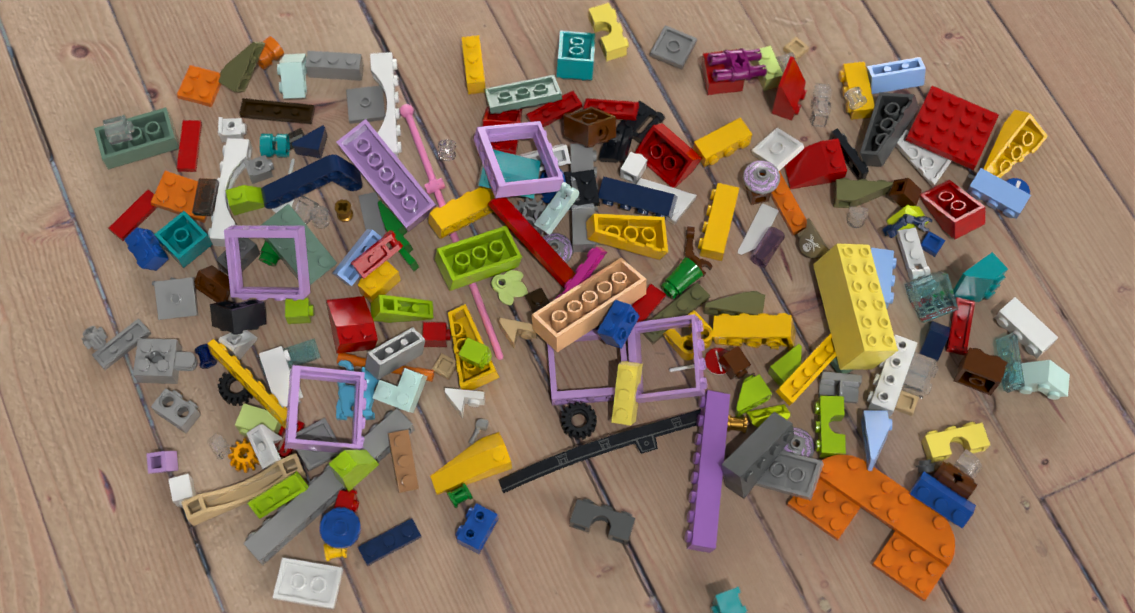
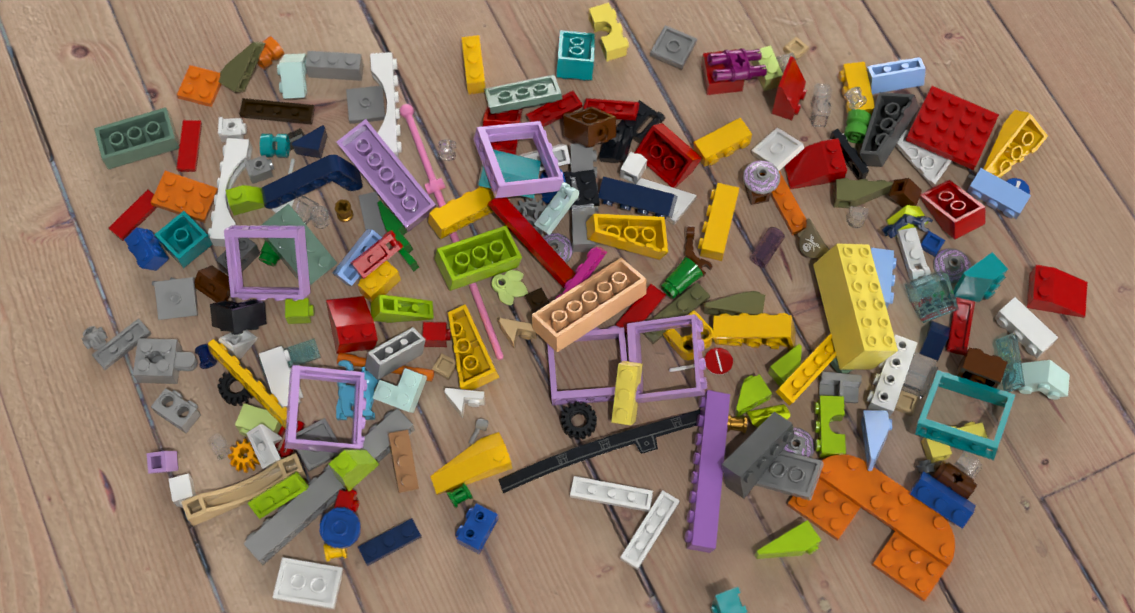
clear brick [103,115,134,145] -> none
clear smoke plate [192,178,219,216] -> none
lime brick [458,337,492,370] -> none
dark grey arch [570,499,635,545] -> none
blue brick [597,300,640,349] -> none
reddish brown brick [718,346,751,380] -> none
white sticker [738,203,779,255] -> none
none -> white plate [570,476,653,512]
none -> white plate [620,490,680,570]
none -> lime slope [754,520,822,559]
none -> bright green wheel [844,109,871,144]
none -> teal window [915,370,1015,460]
none -> dish [933,248,971,283]
none -> red slope [1027,265,1088,318]

